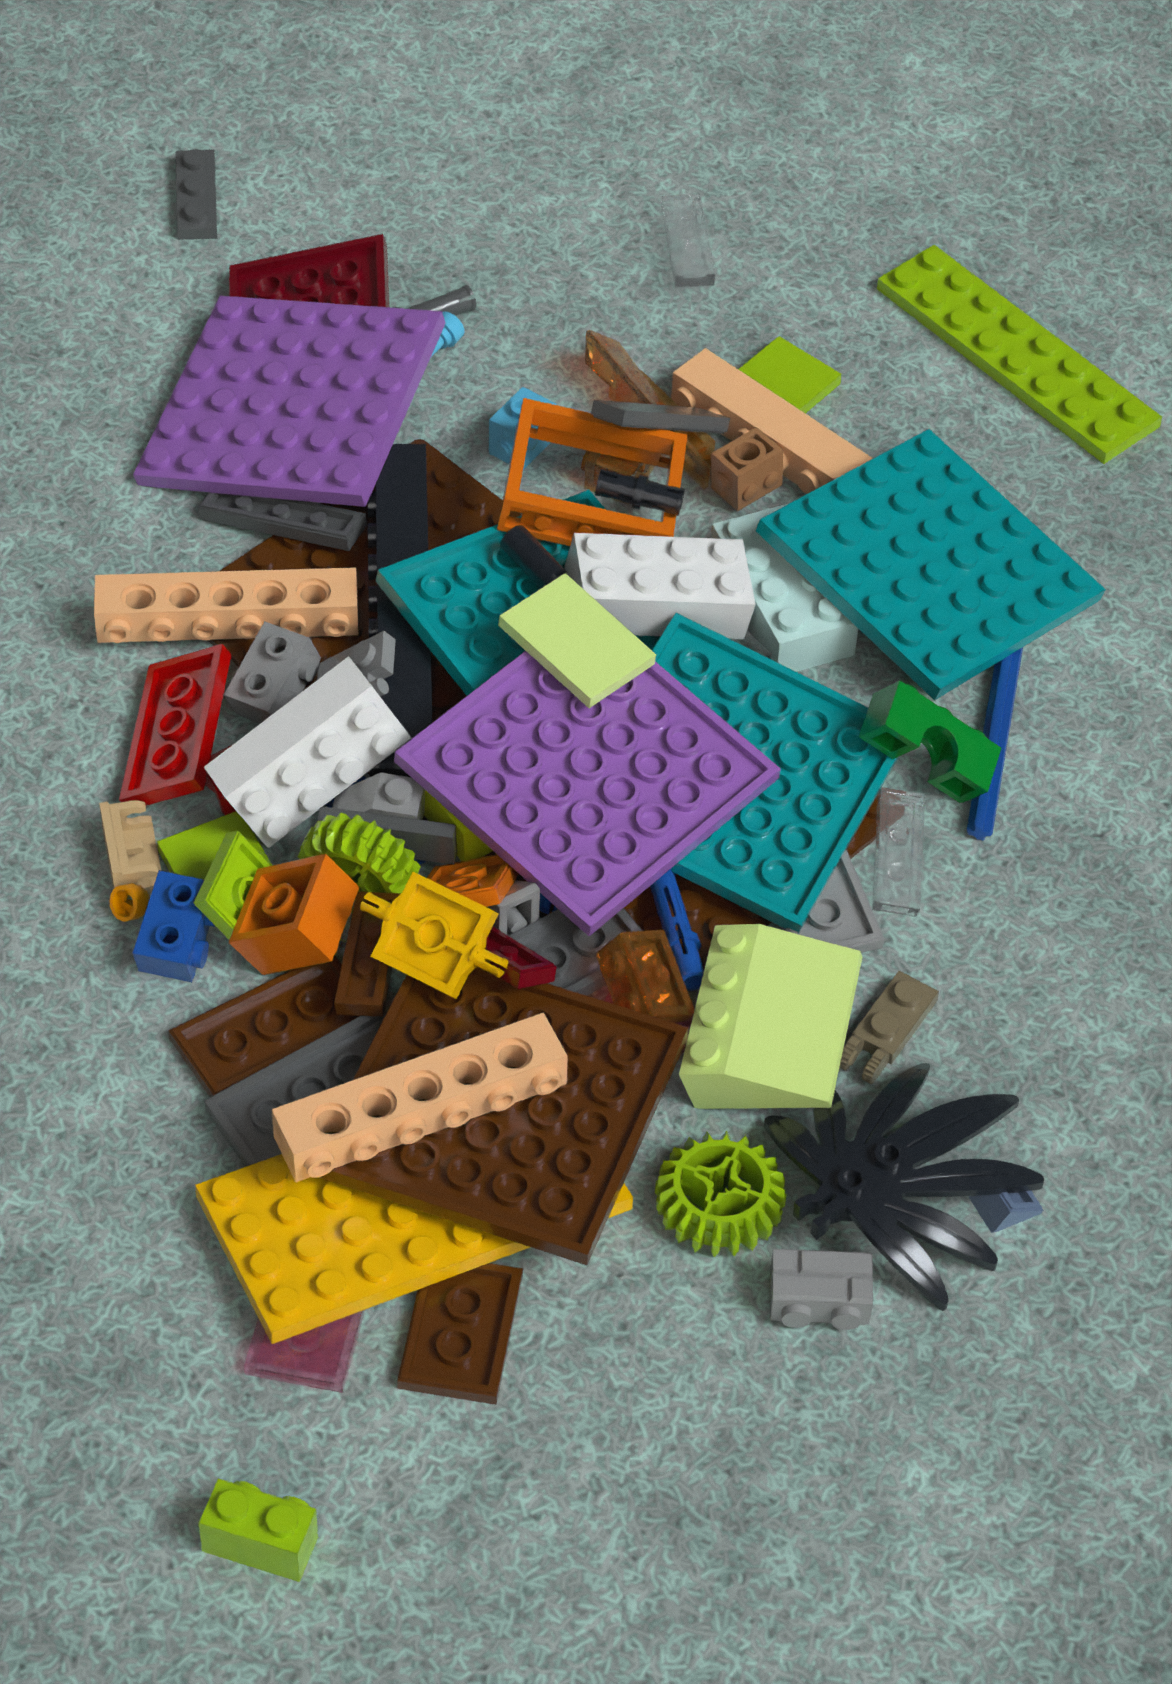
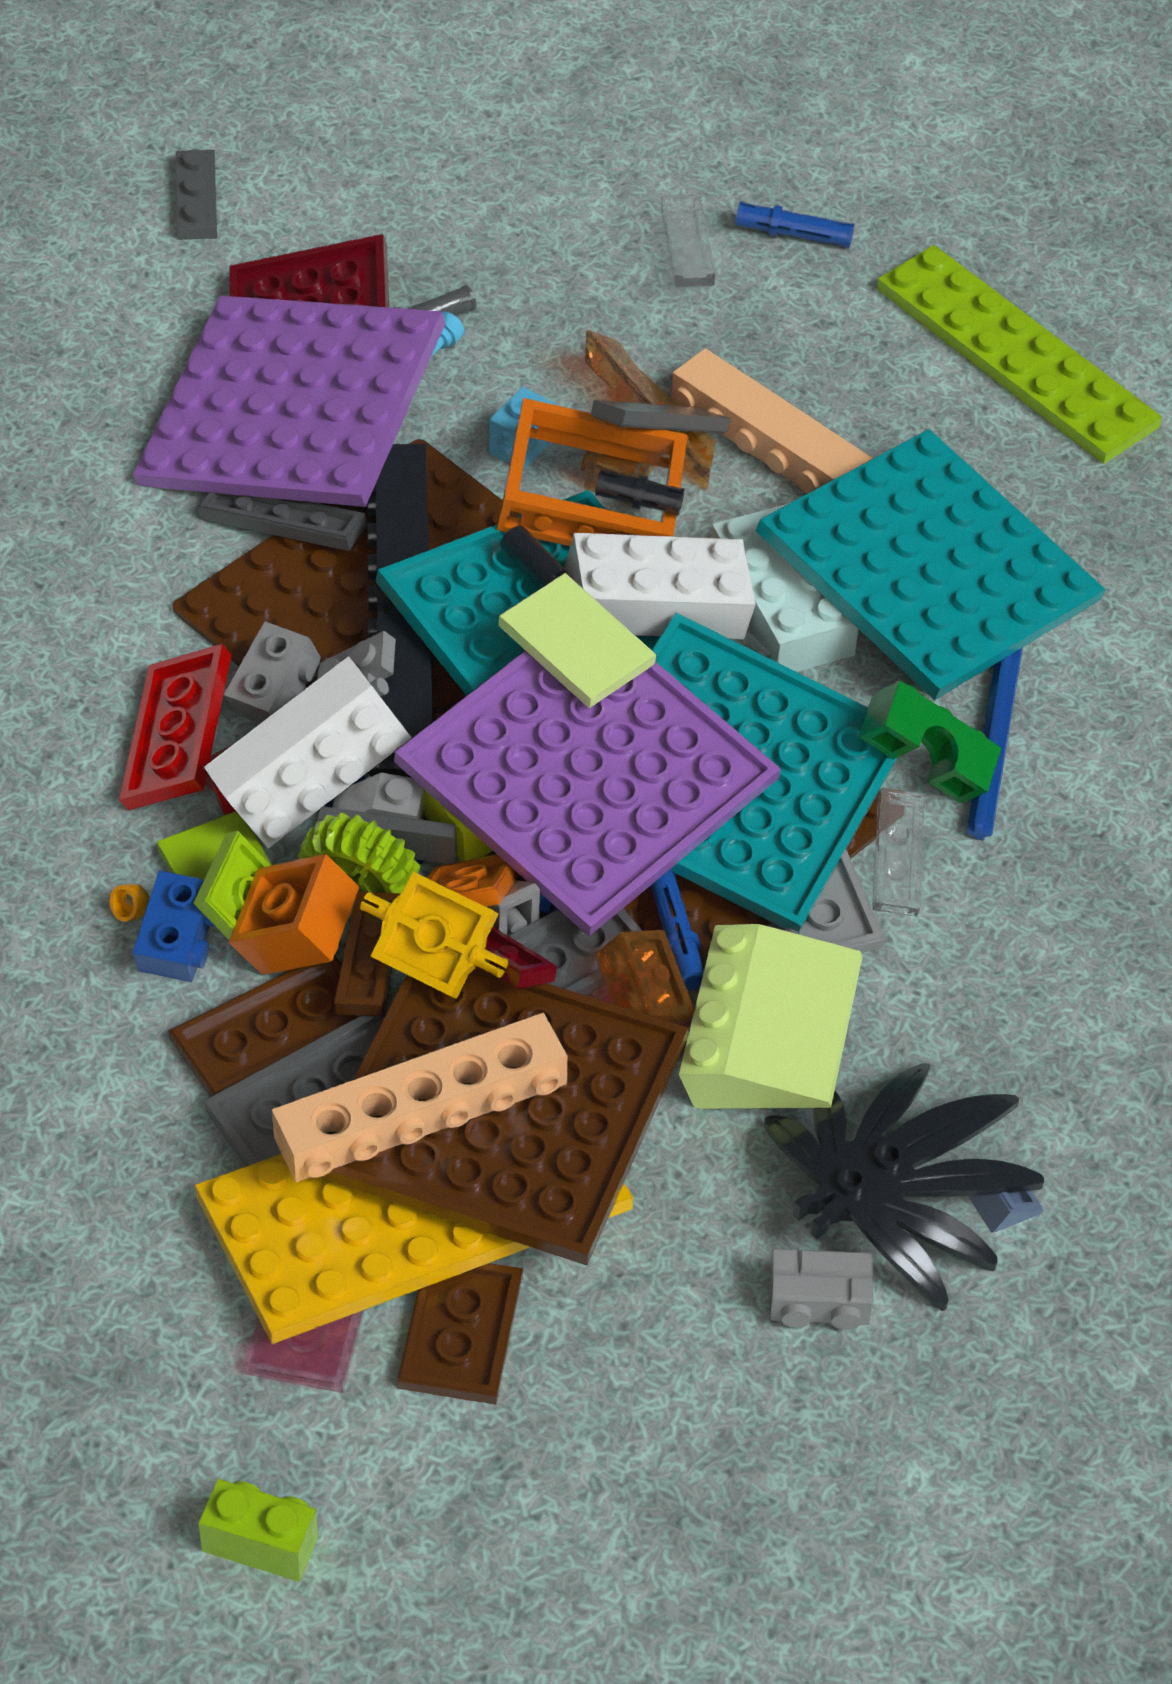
light nougat brick [94,568,358,643] -> none
tan hinge [99,800,162,898] -> none
lime gear [655,1130,787,1258] -> none
medium nougat head [711,427,783,512] -> none
lime tile [738,336,842,414] -> none
dark tan hinge [840,971,939,1084] -> none
none -> blue pin [735,201,855,249]

